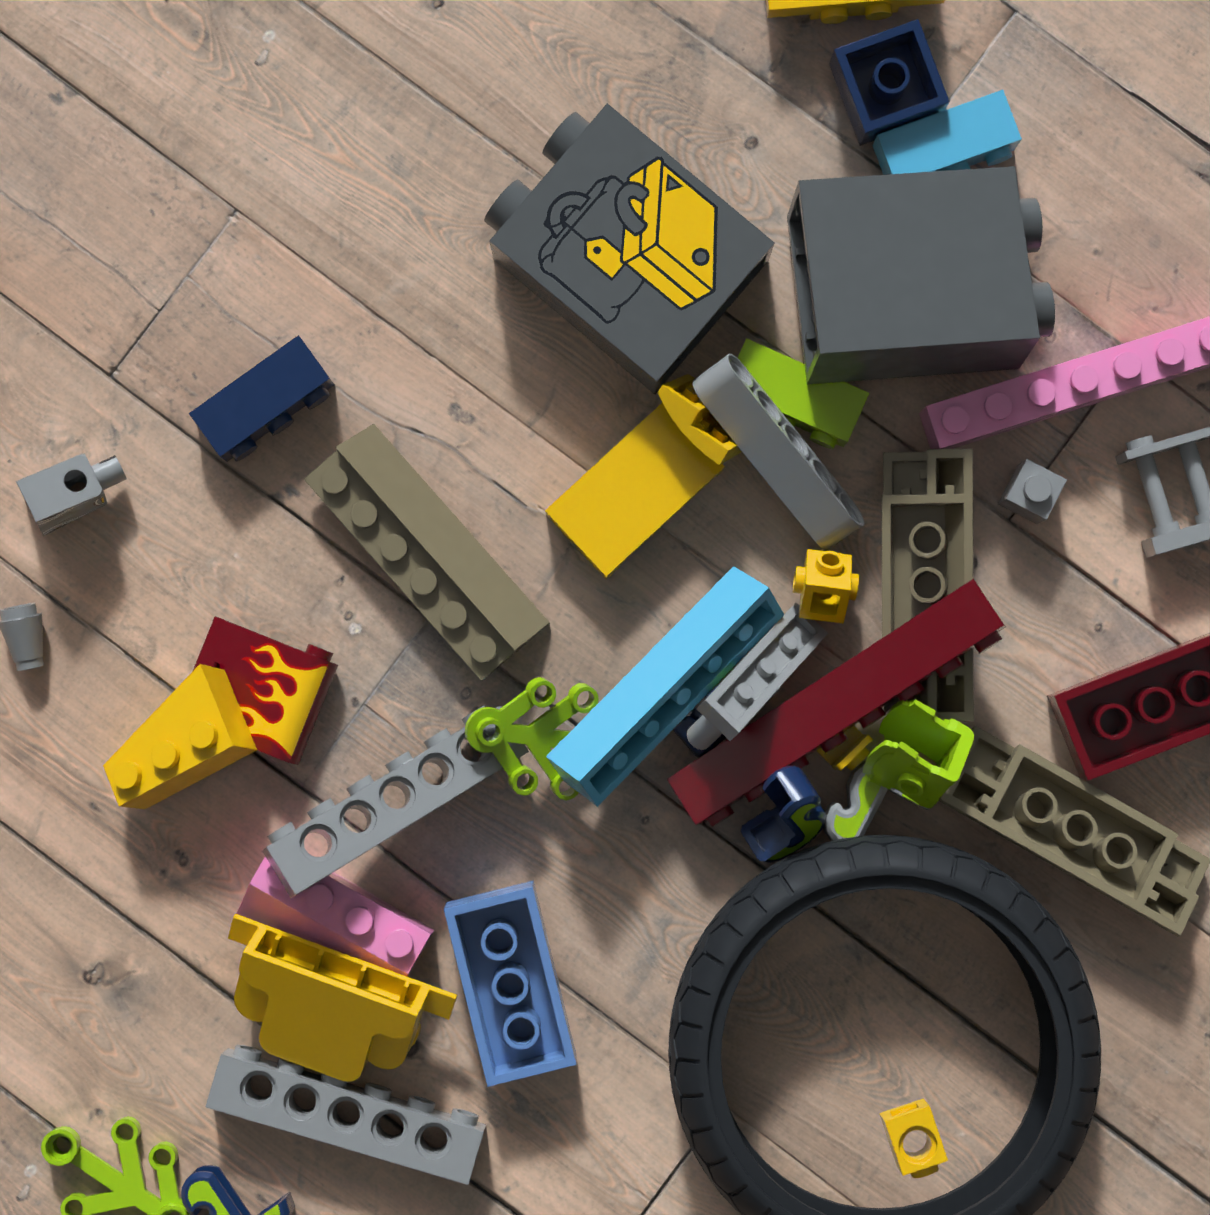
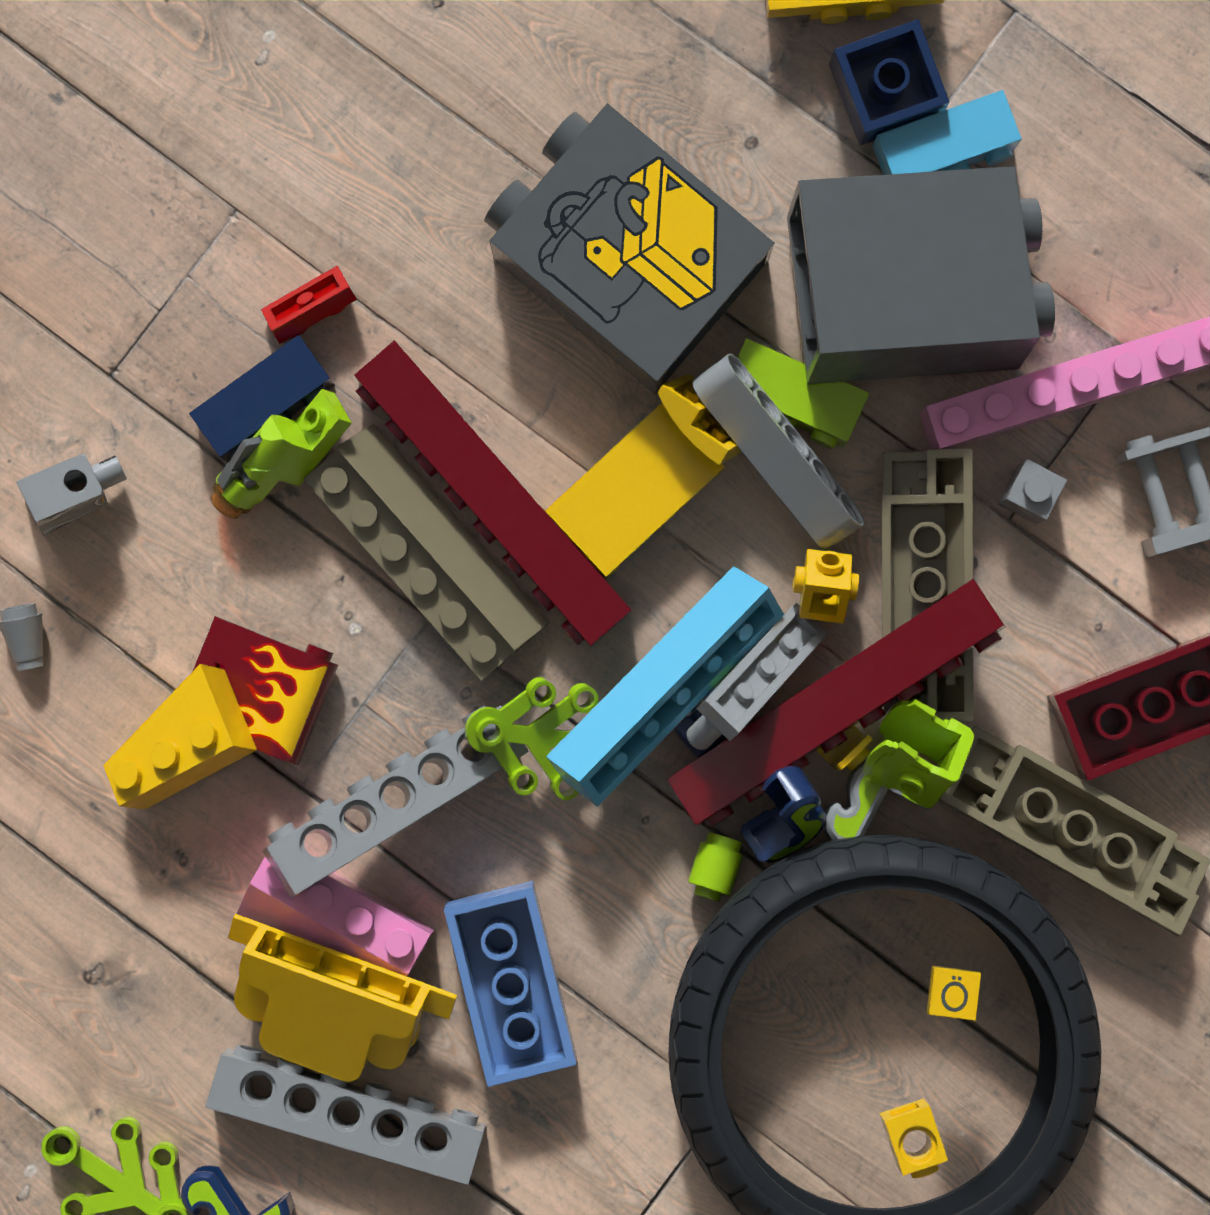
none -> lime plate [210,389,352,519]
none -> red plate [261,265,357,344]
none -> dark red brick [354,340,631,647]
none -> lime brick [688,832,743,902]
none -> yellow tile [927,966,981,1021]

